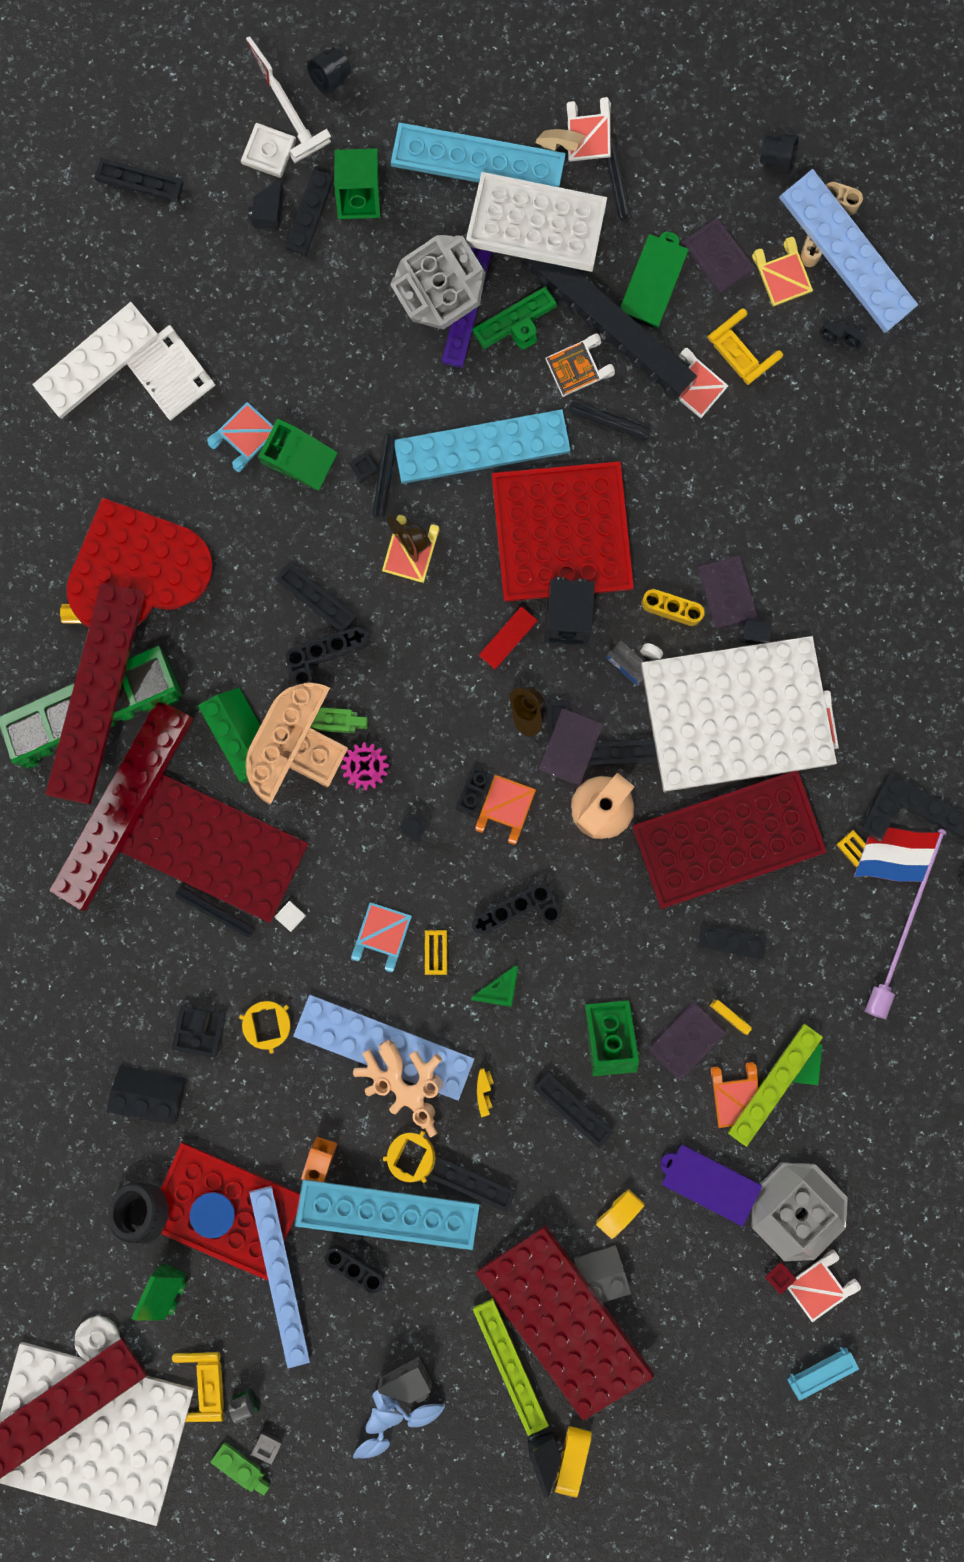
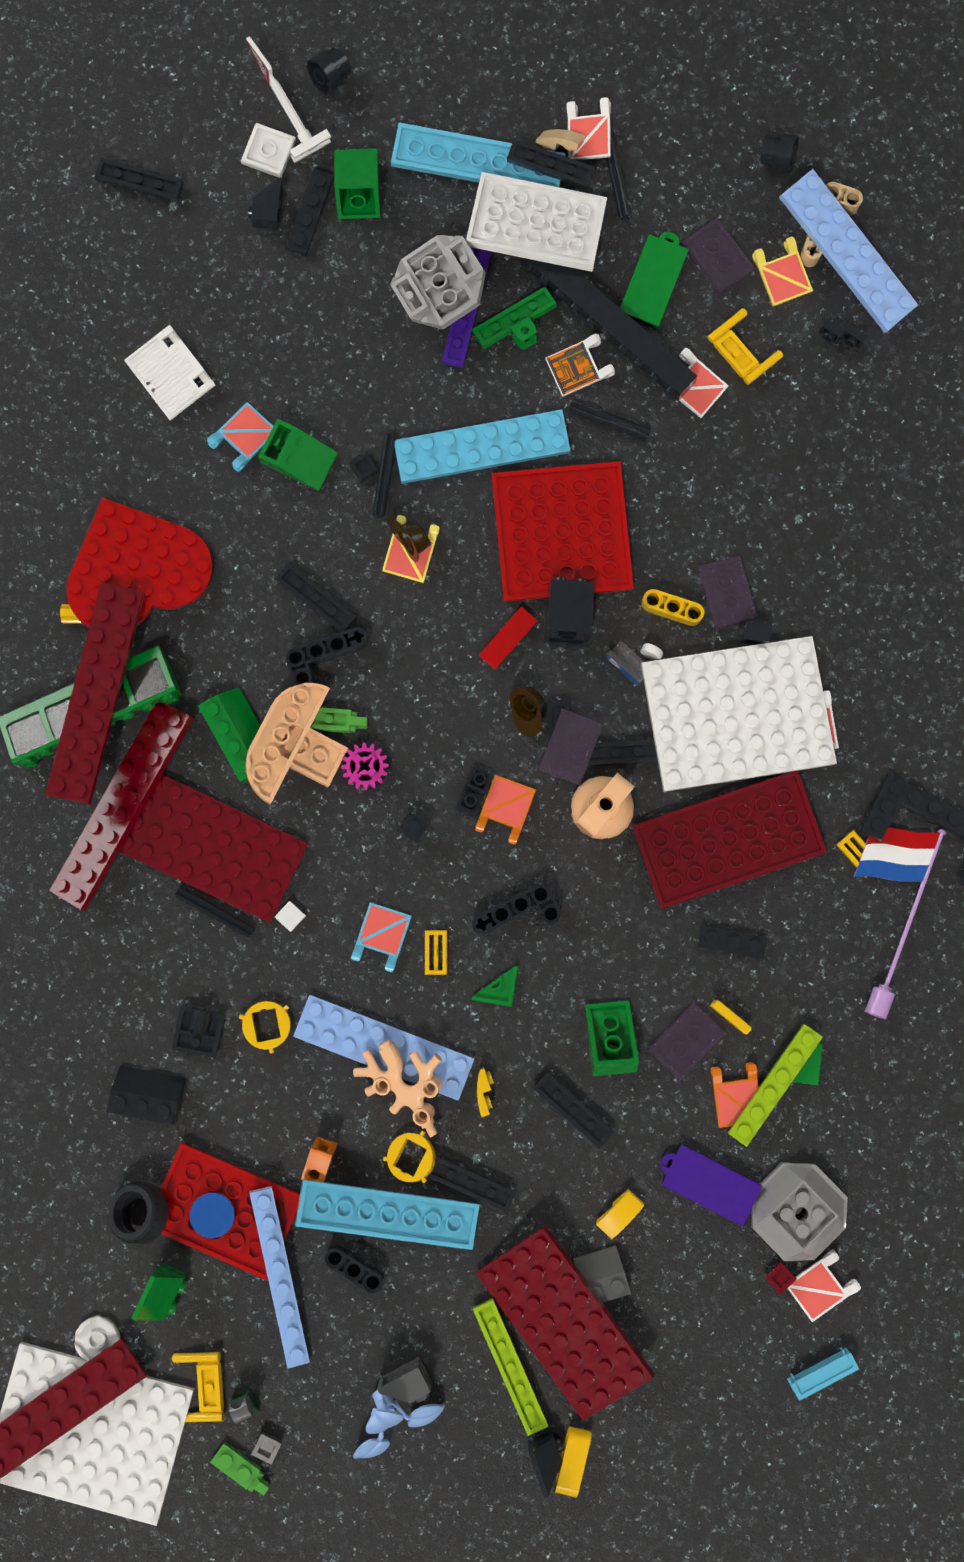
white plate [32,302,159,419] -> none
none -> black plate [507,139,594,189]

